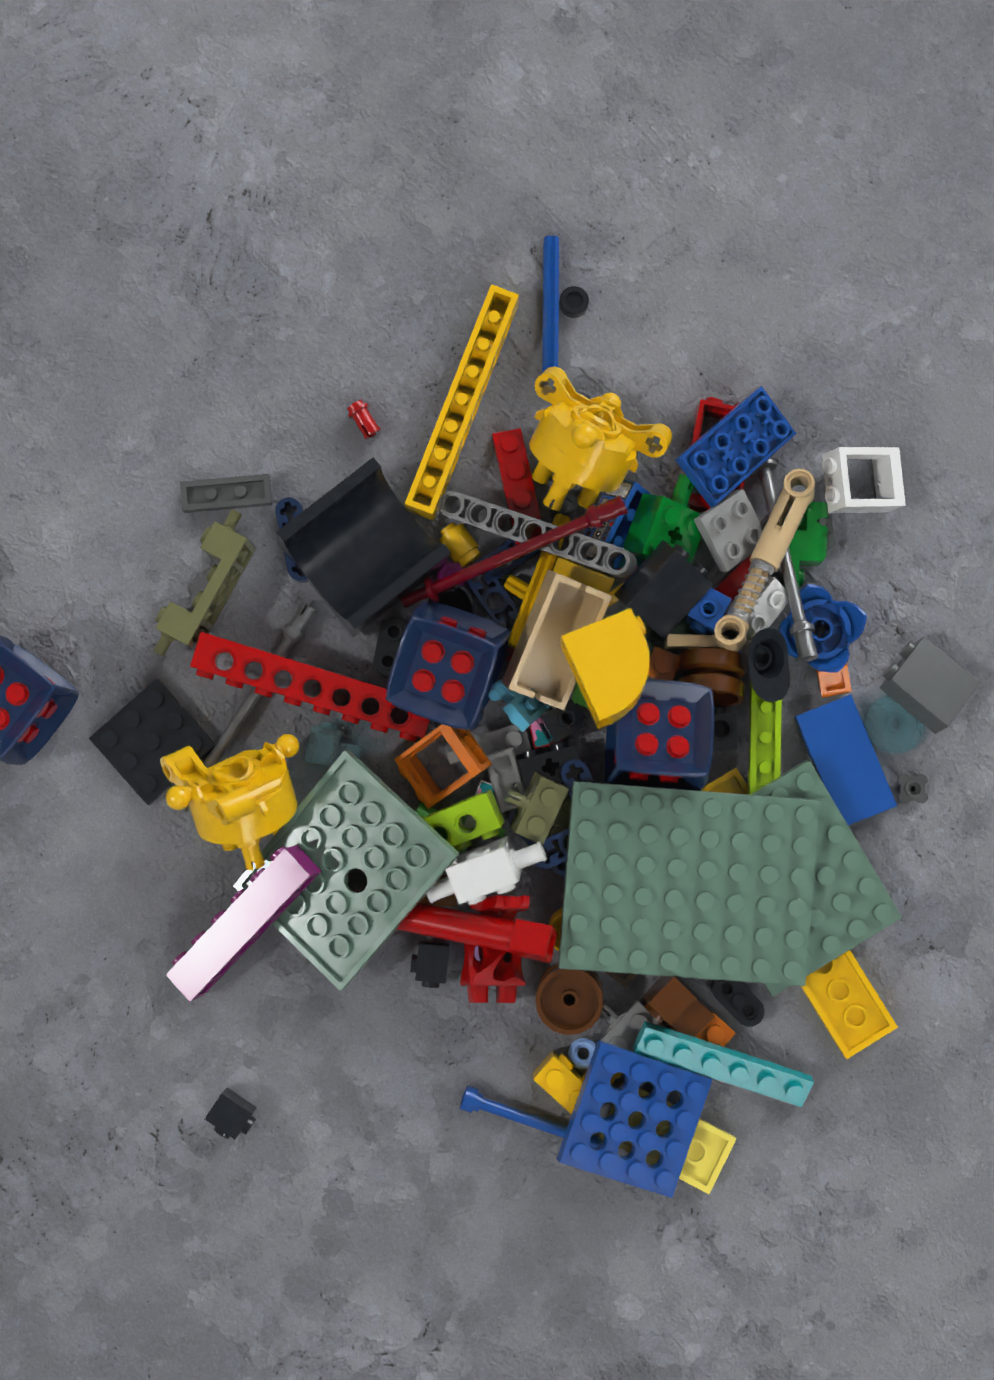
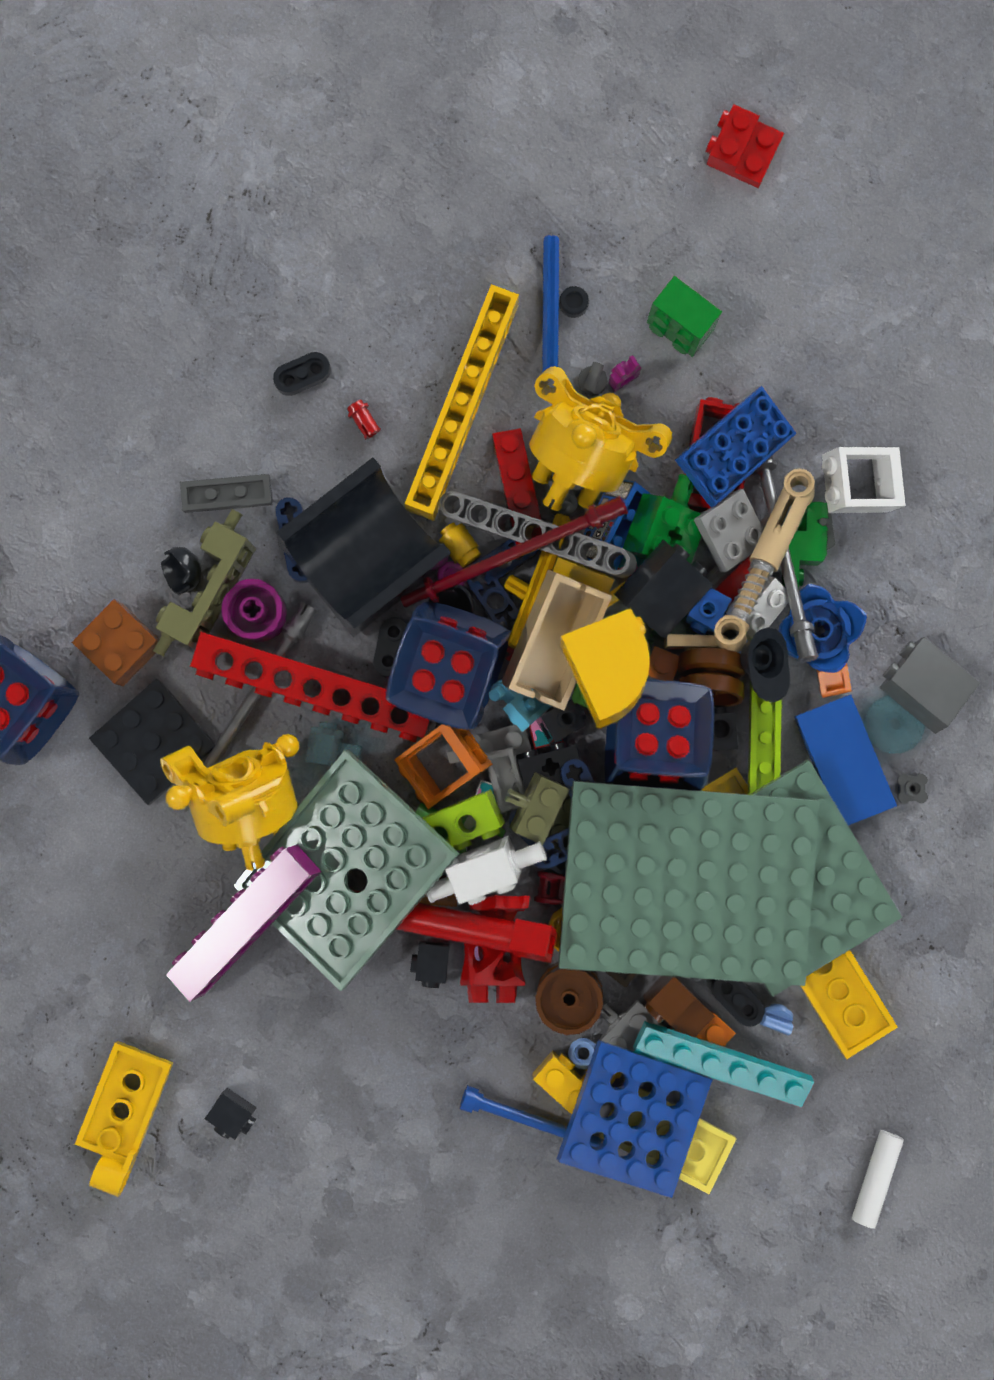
none -> dark orange brick [72,599,159,687]
none -> yellow hinge [75,1041,173,1197]
none -> black hair [161,547,201,595]
none -> magenta brick [221,579,287,643]
none -> black plate [273,352,331,396]
none -> dark red piece [534,871,565,905]
none -> dark grey plate [578,362,607,396]
none -> magenta plate [608,355,641,392]
none -> green brick [646,276,722,357]
none -> red plate [705,104,784,189]
none -> medium blue plate [760,1004,793,1036]
none -> white piece [851,1130,904,1229]

